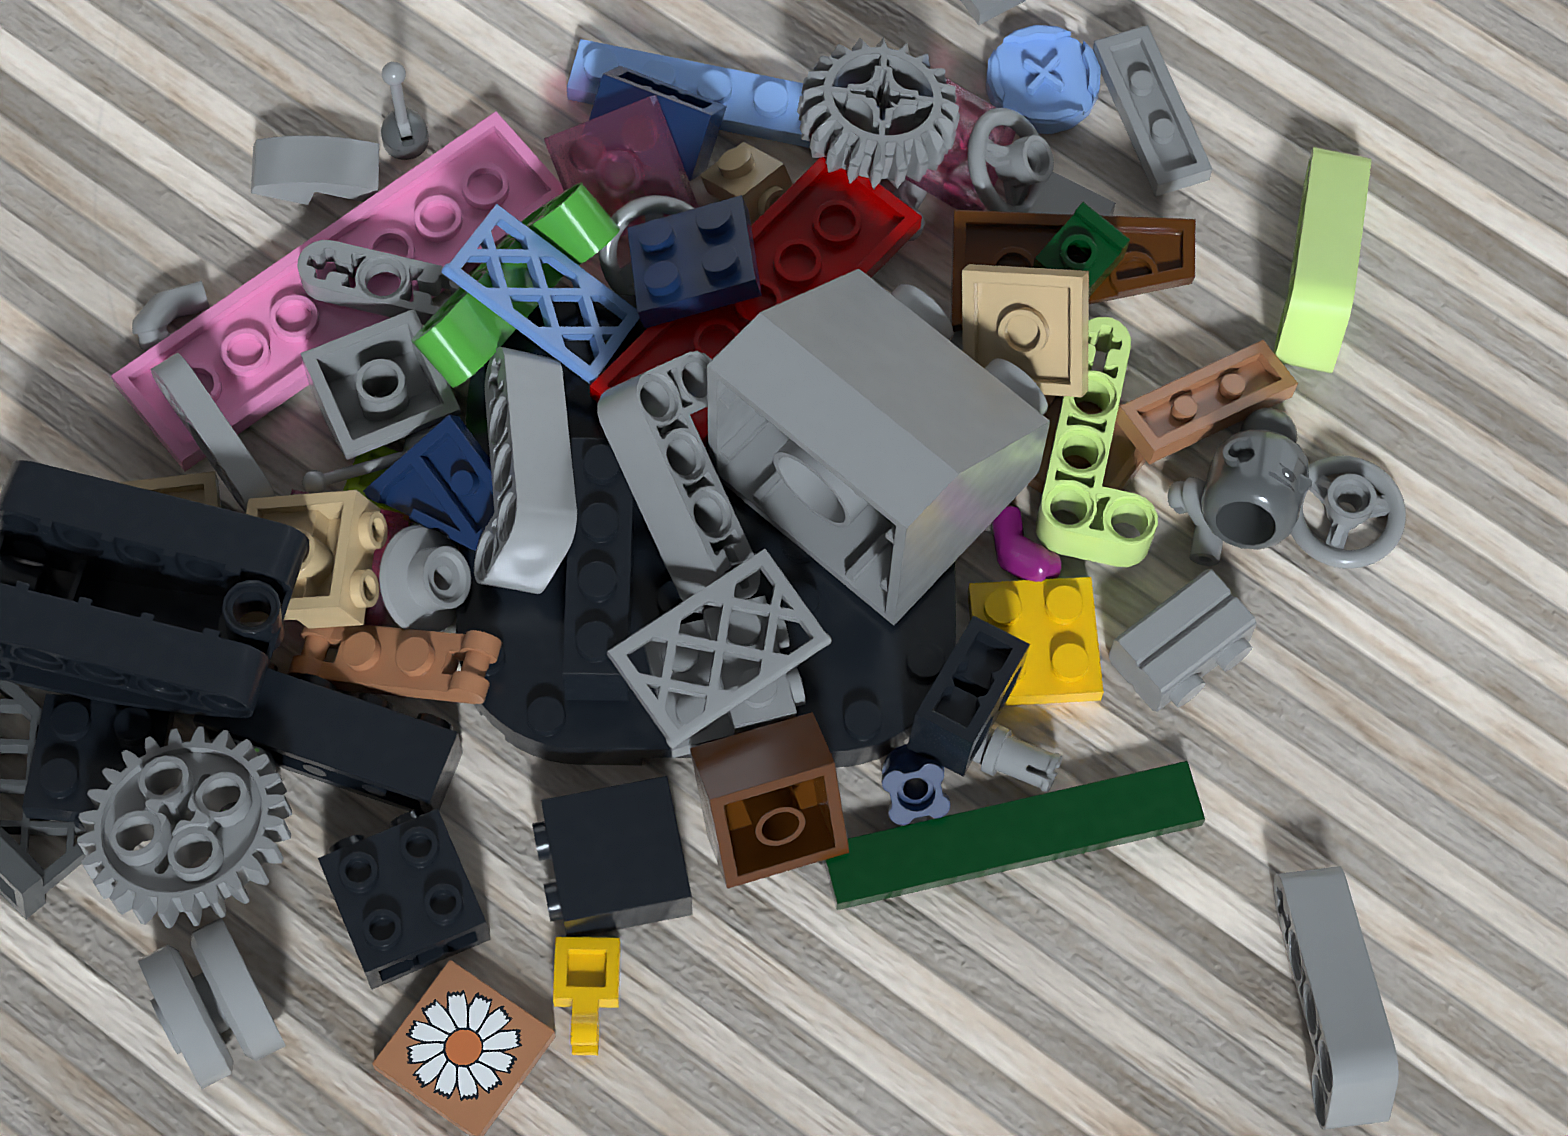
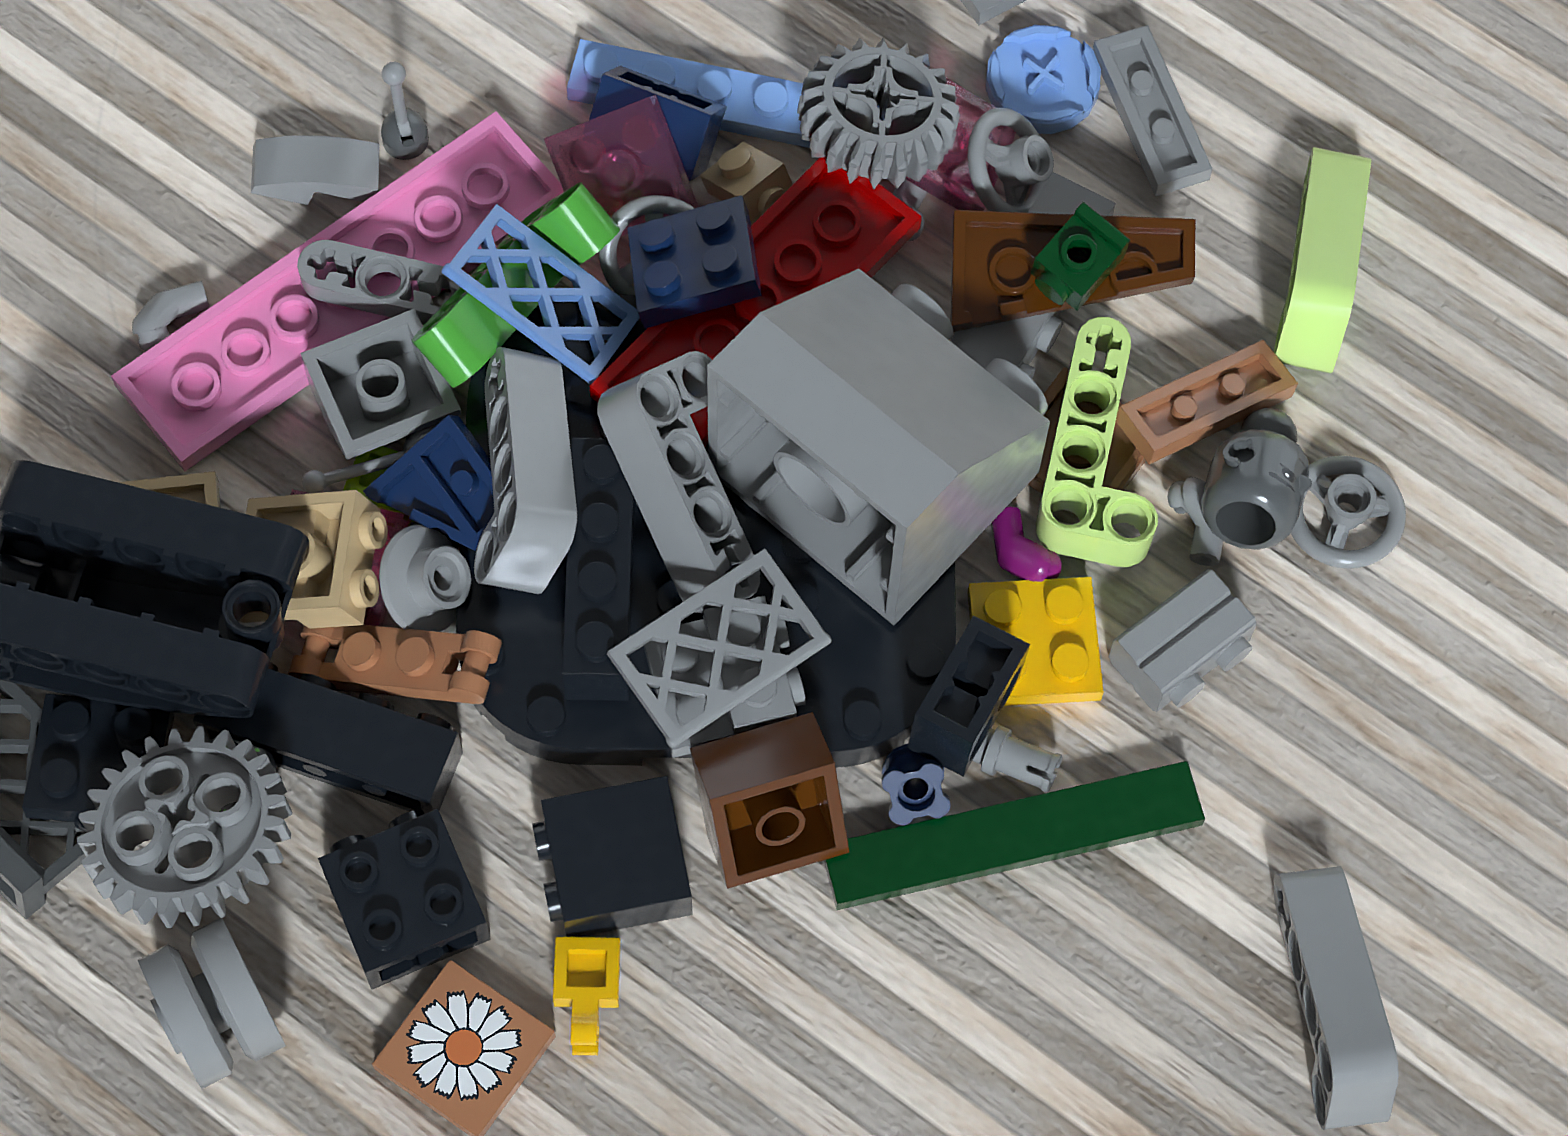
light grey beam [151,353,276,513] -> none
tan plate [962,264,1089,397] -> none

